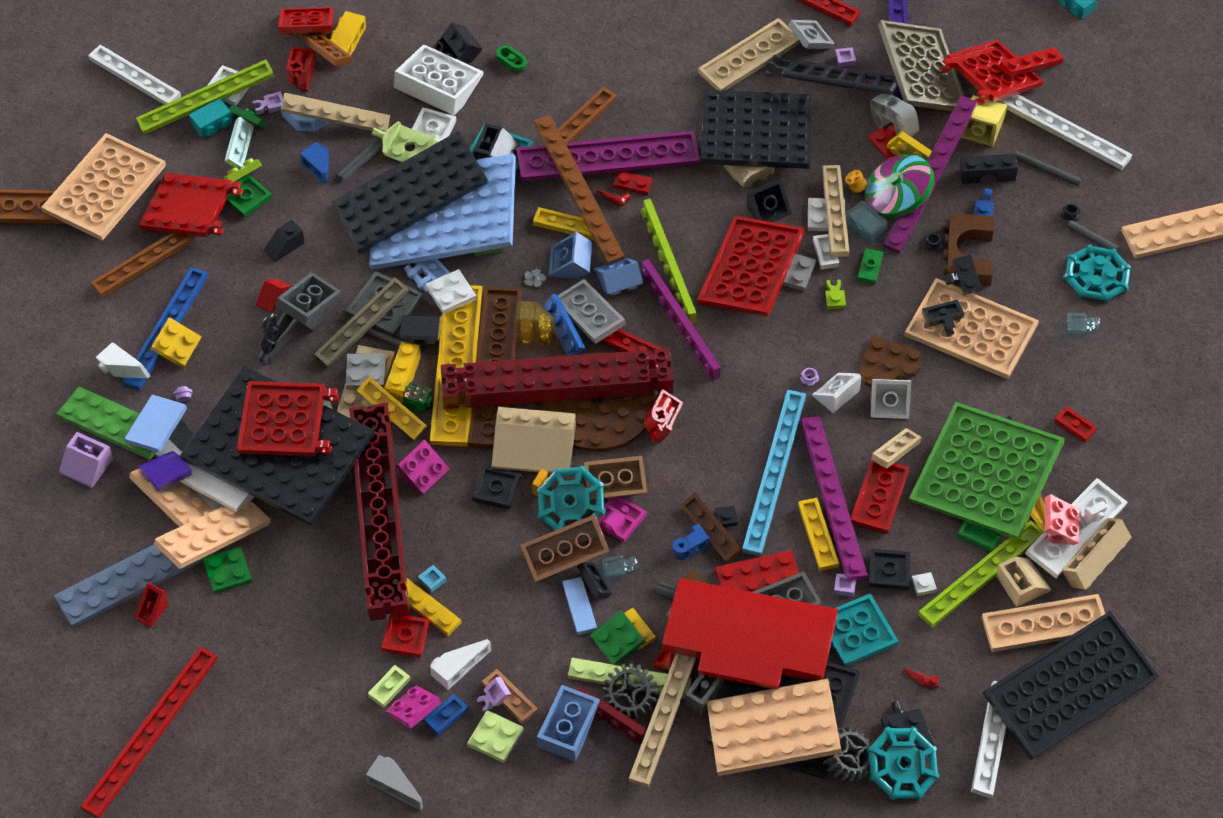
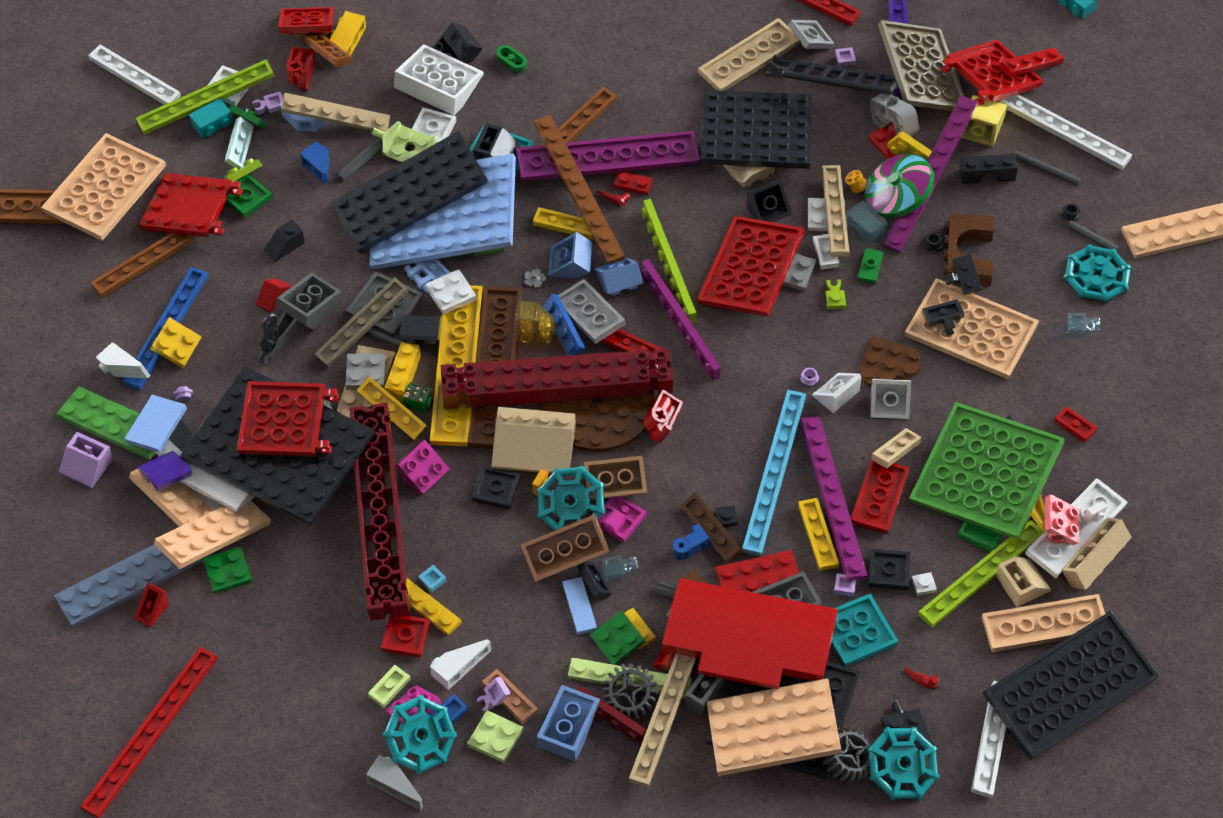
blue plate [973,188,995,216] -> none
none -> teal plate [383,695,457,774]

